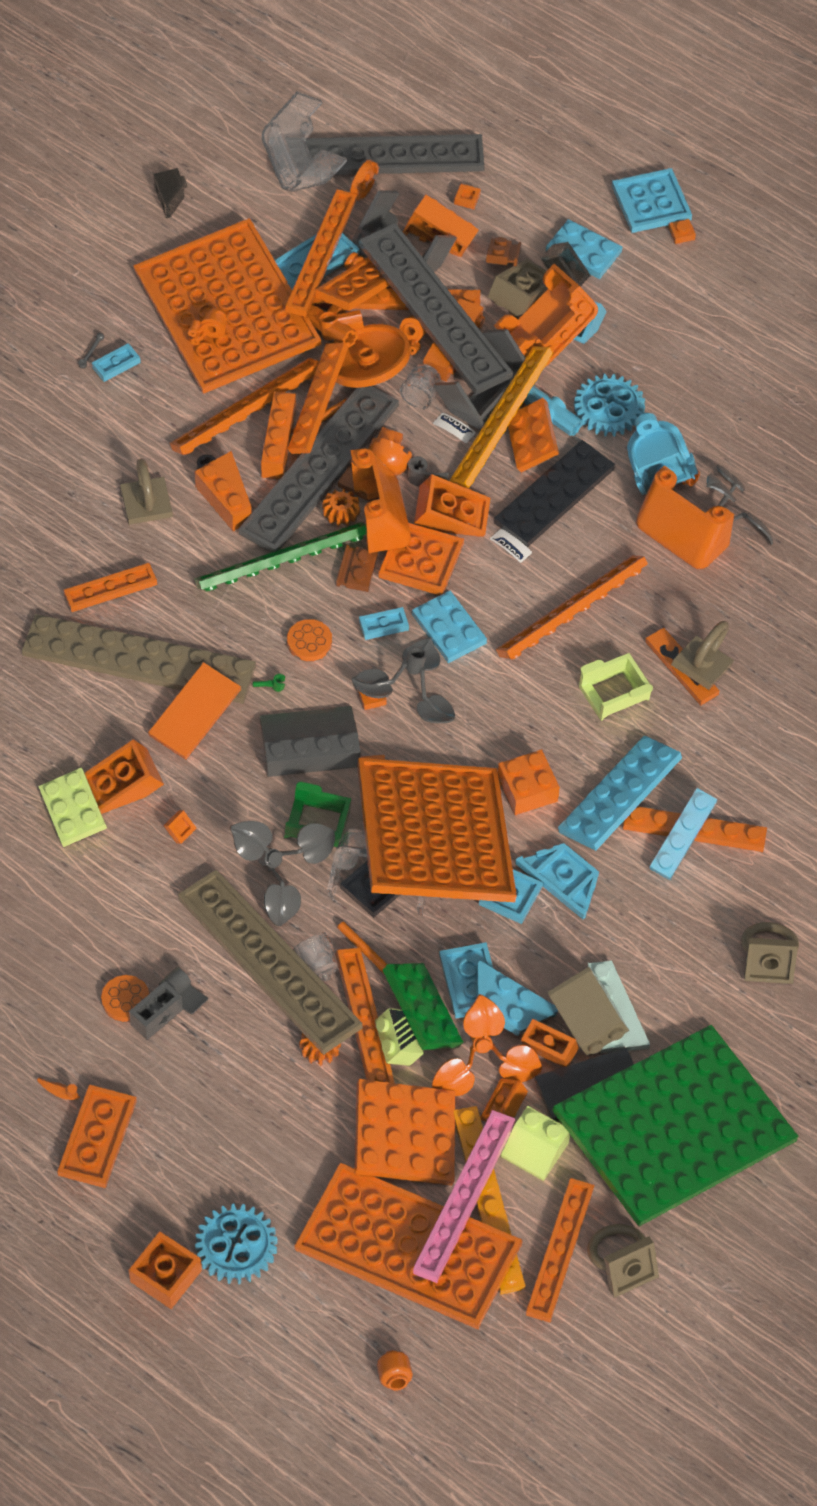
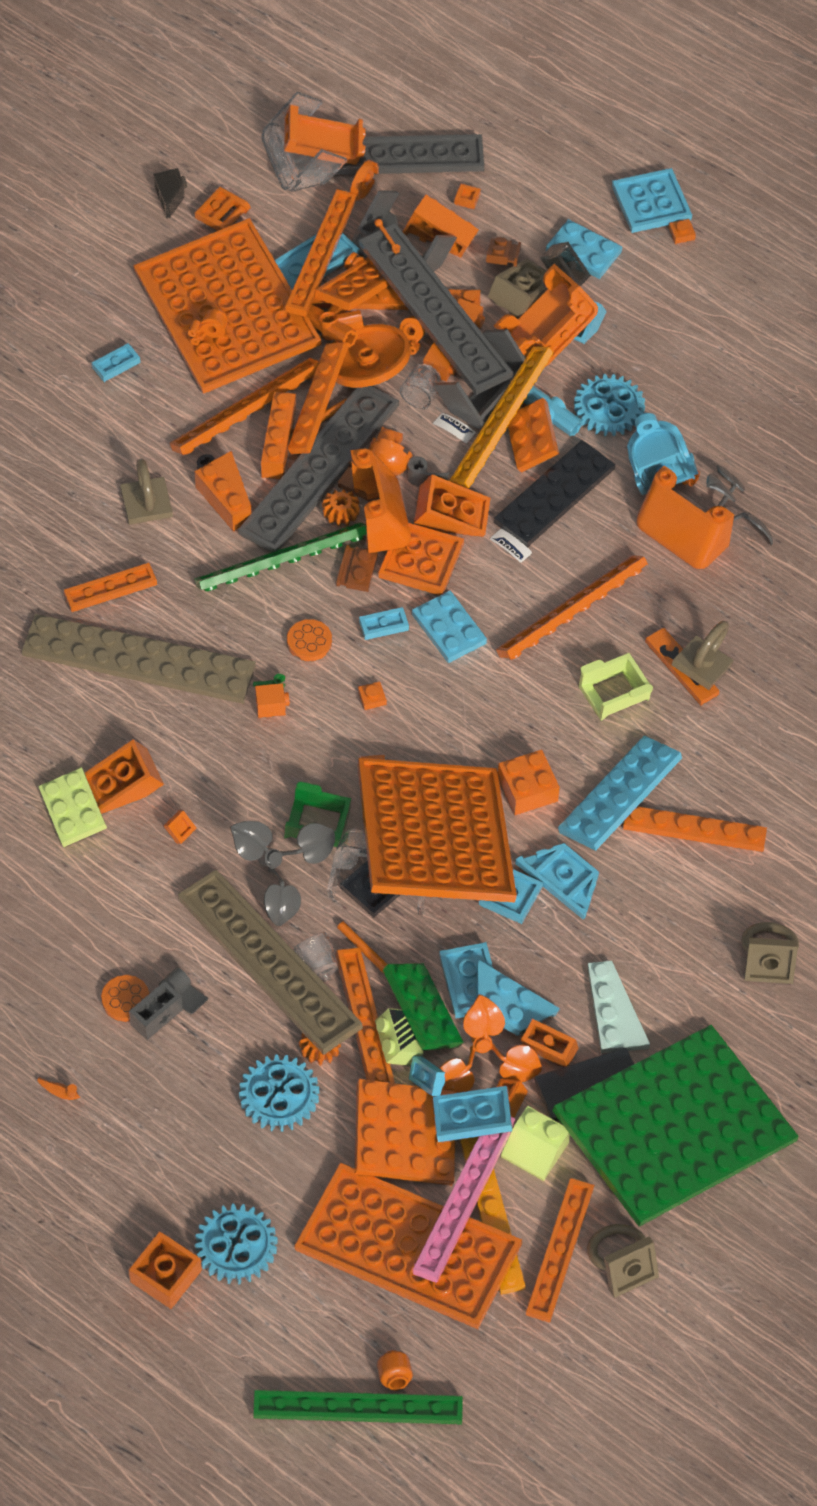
orange plate [57,1084,137,1188] -> none
dark grey hinge [78,333,105,369] -> none
orange tile [148,662,241,760] -> none
dark grey slope [260,706,361,777] -> none
dark grey plant [352,637,455,723] -> none
dark tan slope [548,967,629,1056] -> none
medium azure plate [649,788,717,880] -> none
none -> orange plate [195,187,251,231]
none -> medium azure gear [239,1054,319,1132]
none -> green plate [253,1390,463,1425]
none -> orange brick [255,683,290,718]
none -> orange panel [284,105,366,165]
none -> orange hinge [375,219,400,253]
none -> medium azure plate [409,1056,445,1096]
none -> medium azure plate [433,1086,513,1142]

